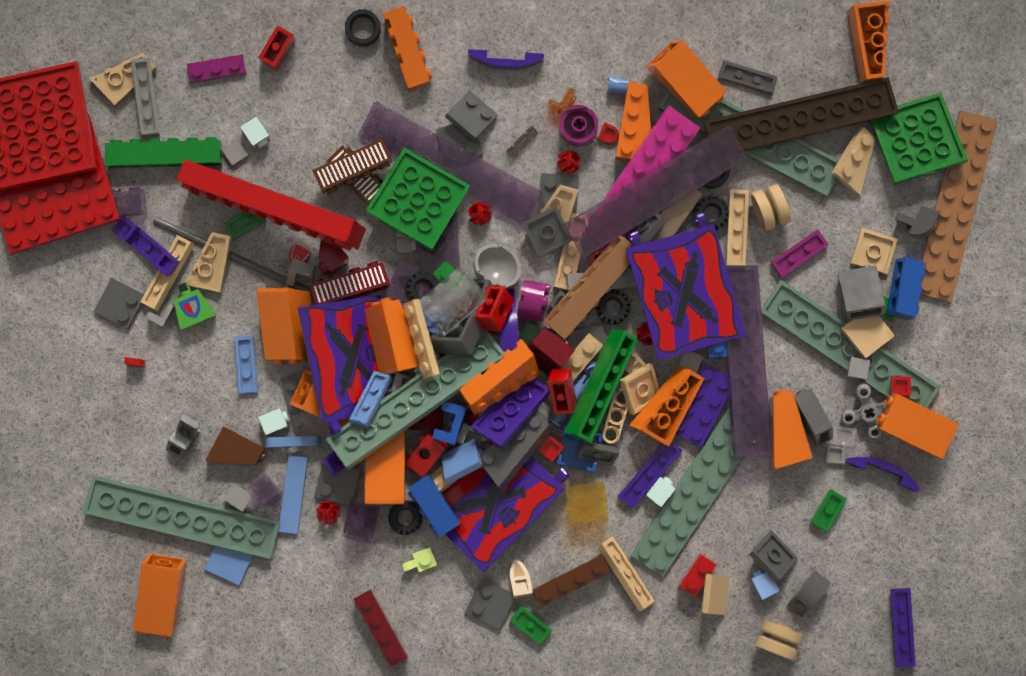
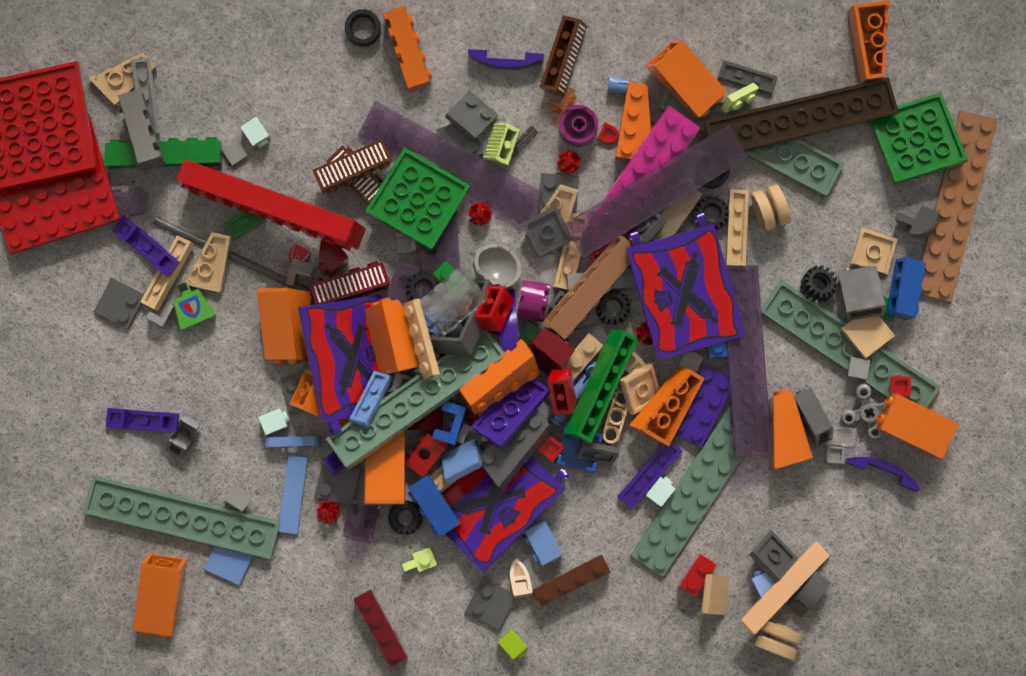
red tile [124,357,146,368] -> none
magenta plate [187,54,246,83] -> none
reddish brown slope [205,426,267,465] -> none
medium blue tile [234,336,258,395] -> none
clear purple brick [249,474,282,506] -> none
red brick [258,25,296,72] -> none
green plate [510,605,552,645] -> none
clear yellow panel [565,482,609,525] -> none
tan plate [597,536,655,612] -> none
magenta plate [770,229,829,278] -> none
green plate [810,489,847,532] -> none
tan wing [832,127,876,195] -> none
dark purple plate [890,588,916,667] -> none
none -> dark purple slope [105,408,179,433]
none -> dark grey wedge [117,88,166,171]
none -> yellowish green brick [483,124,520,166]
none -> lime brick [498,629,528,660]
none -> medium blue brick [523,520,563,566]
none -> reddish brown brick [539,15,587,97]
none -> yellowish green plate [721,83,758,113]
none -> light nougat tile [739,541,830,635]
none -> black tyre [800,265,838,303]

